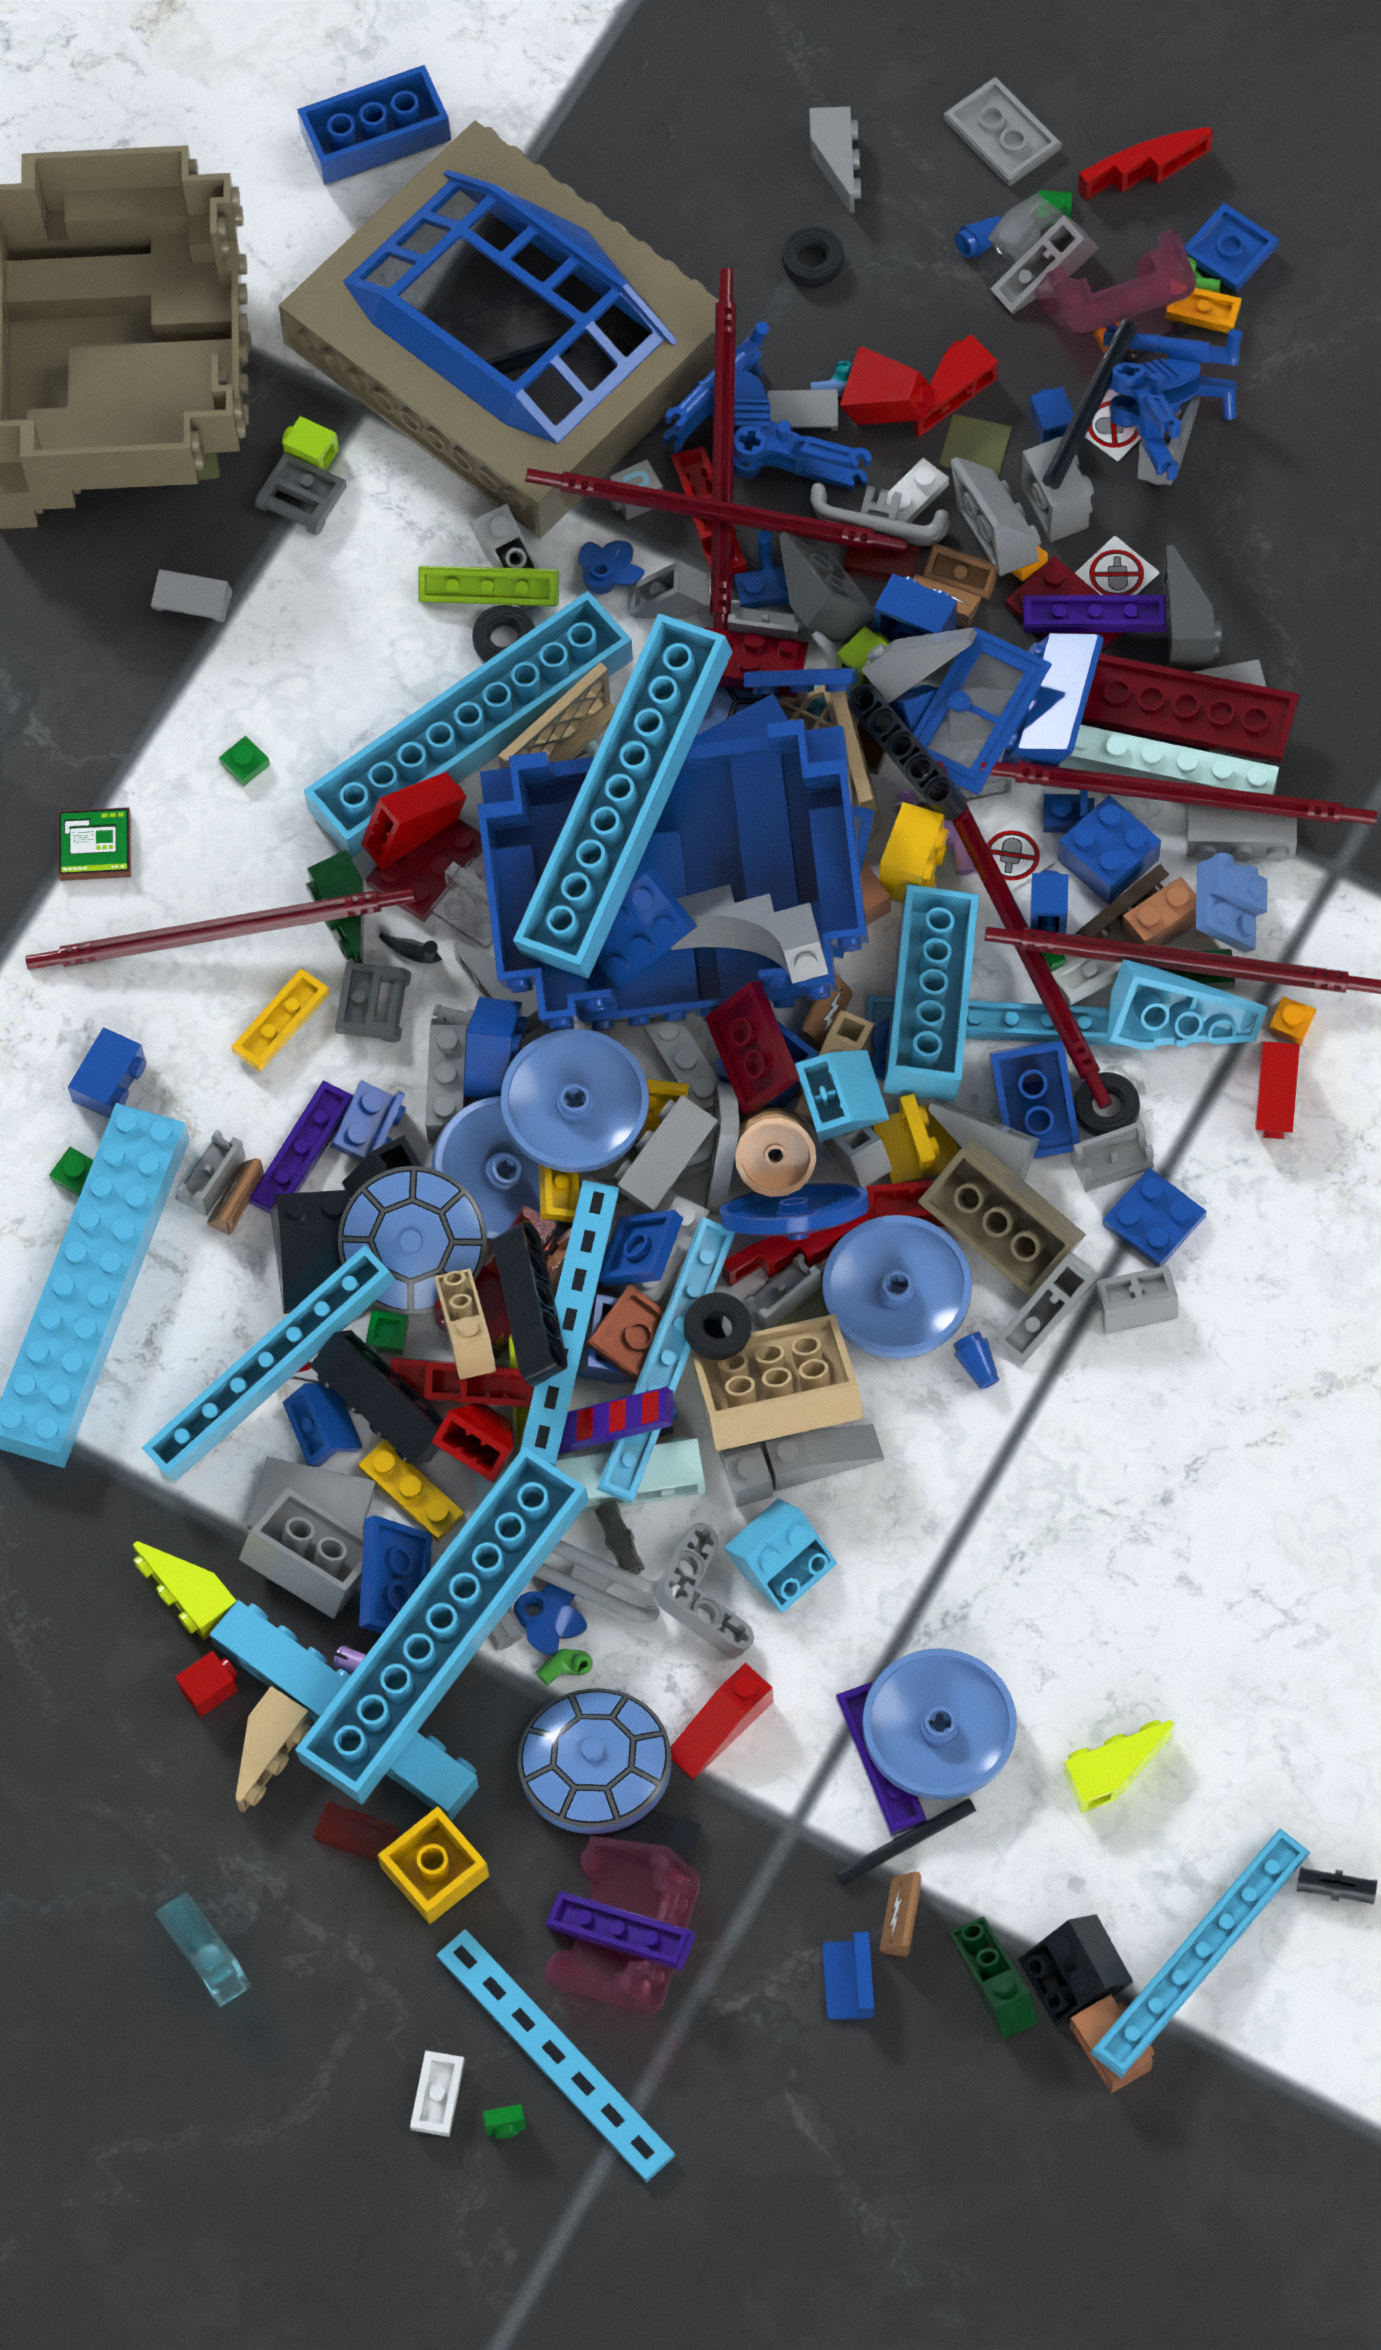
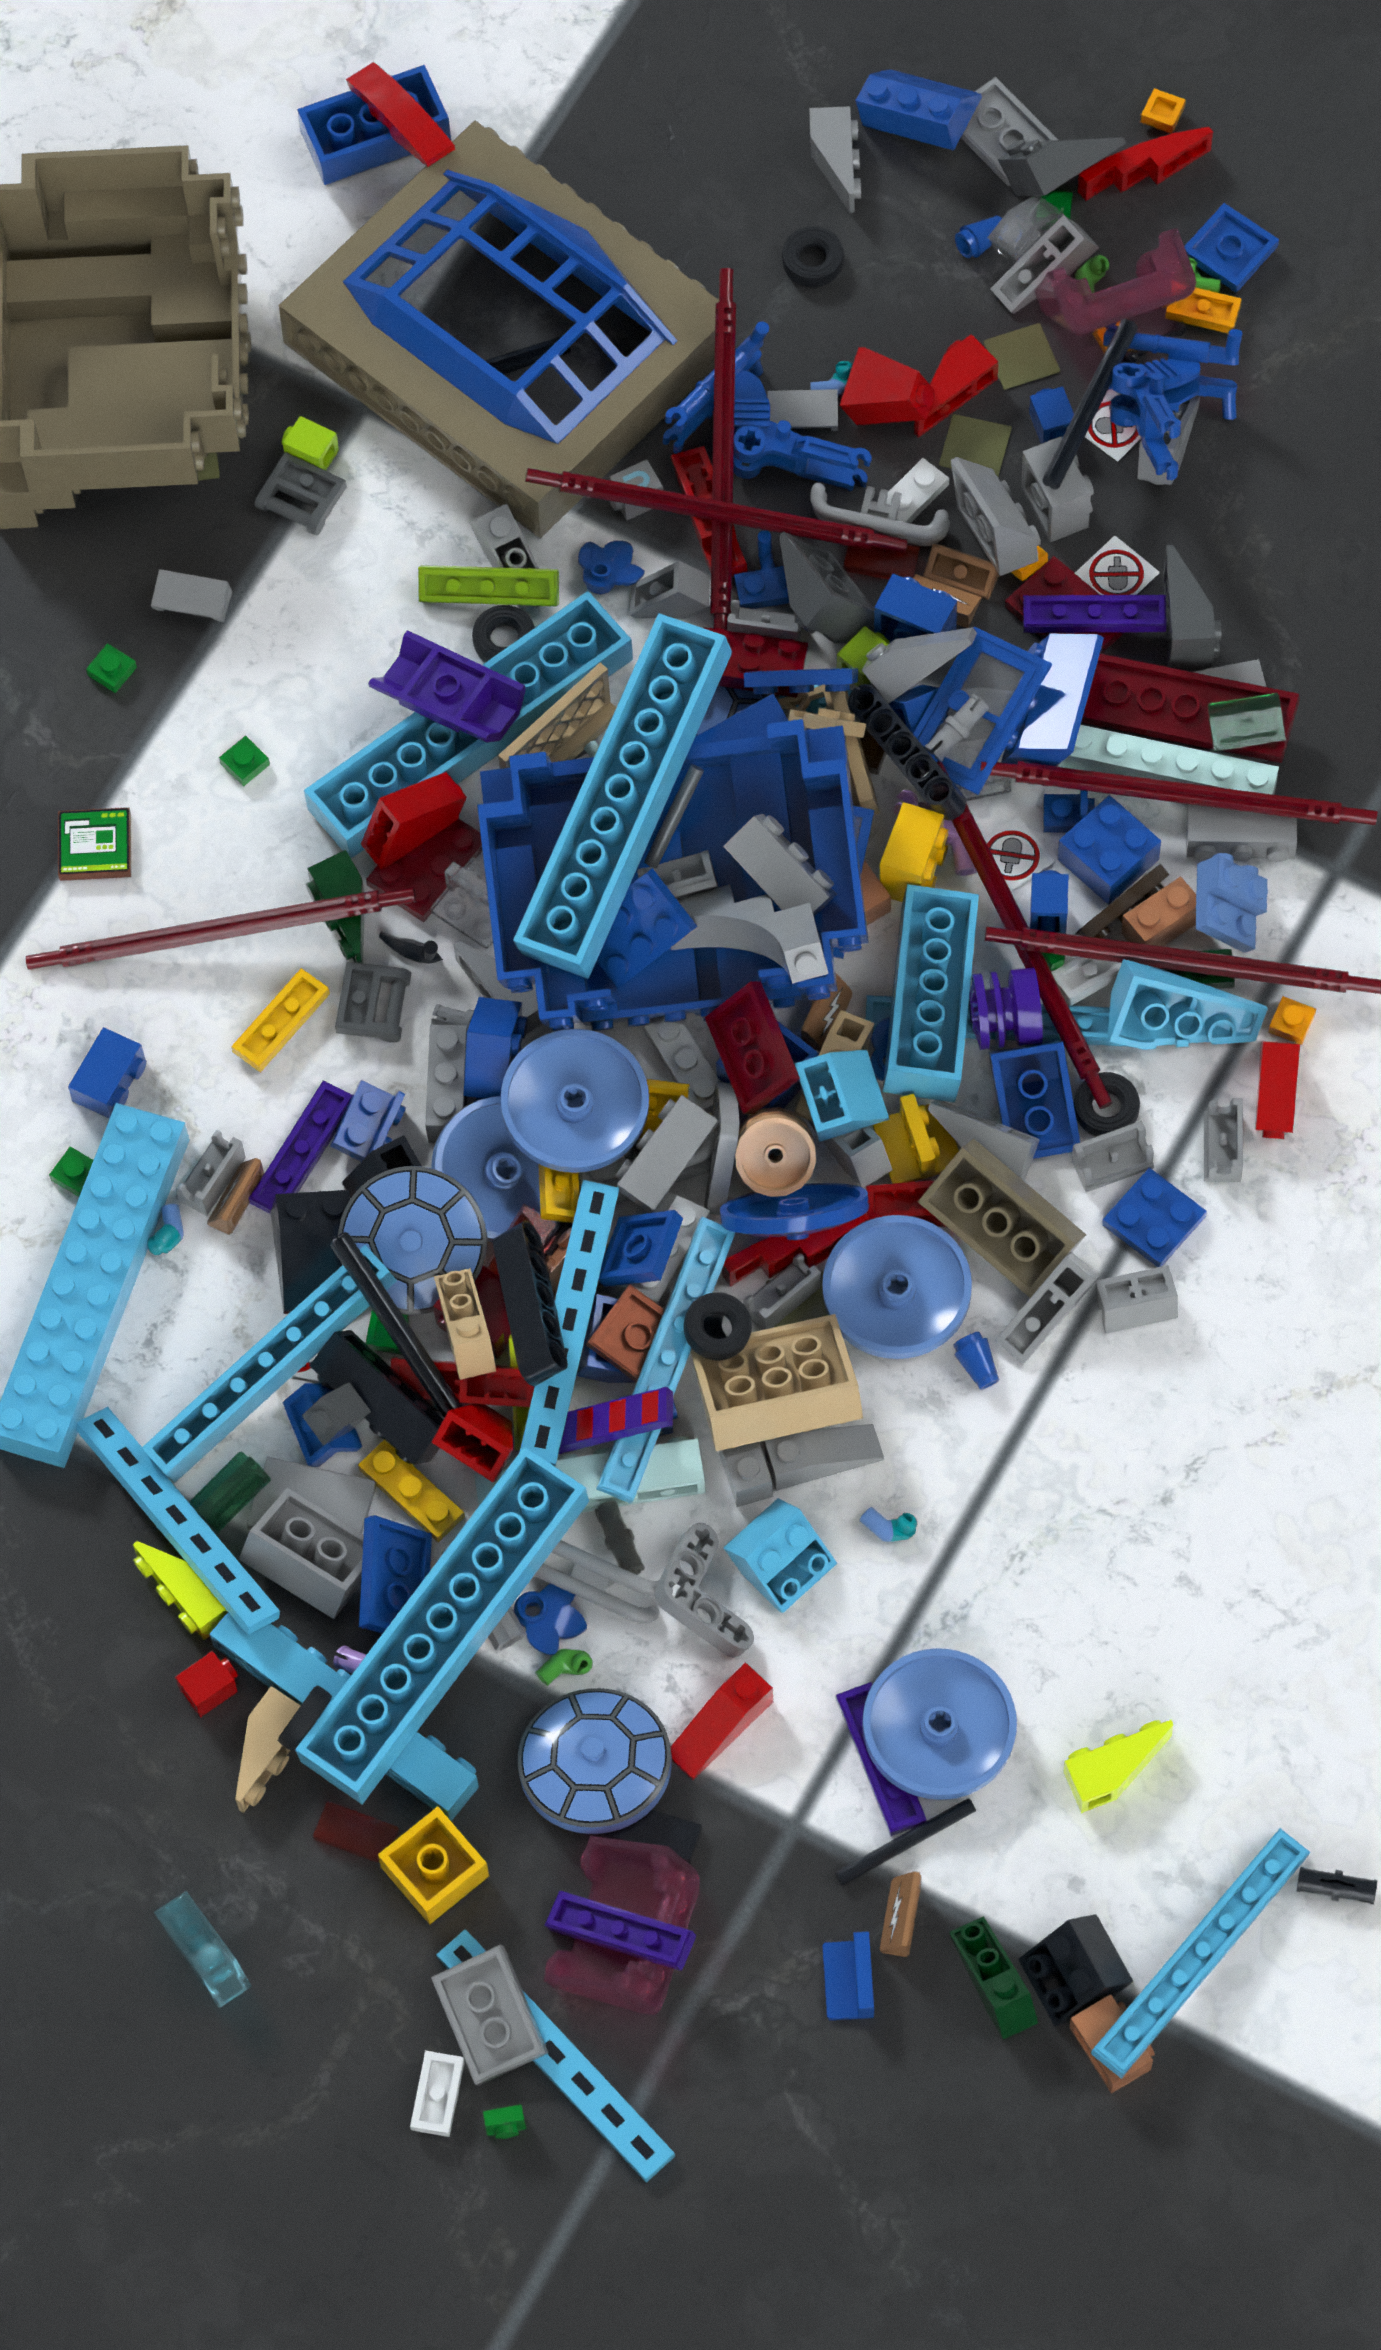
none -> medium azure tile [76,1407,280,1635]
none -> green plate [86,643,137,693]
none -> teal arm [147,1204,184,1255]
none -> clear green panel [189,1452,272,1533]
none -> black tyre [277,1685,332,1751]
none -> dark grey brick [302,1382,371,1446]
none -> black axle [330,1232,463,1418]
none -> red slope [346,62,456,167]
none -> dark purple piece [368,630,526,743]
none -> light grey tile [431,1945,548,2086]
none -> light grey hinge [637,850,718,899]
none -> dark grey bar [644,764,704,868]
none -> light grey brick [723,814,837,917]
none -> tan plate [788,708,866,738]
none -> blue slope [855,69,982,150]
none -> arm [860,1507,918,1542]
none -> light grey pin [924,693,990,762]
none -> dark purple wheel [969,968,1043,1050]
none -> olive sticker [983,323,1060,390]
none -> dark grey slope [998,137,1126,196]
none -> bright green arm [1075,255,1109,305]
none -> light orange plate [1141,88,1186,134]
none -> light grey hinge [1204,1098,1243,1182]
none -> clear green panel [1207,693,1286,752]

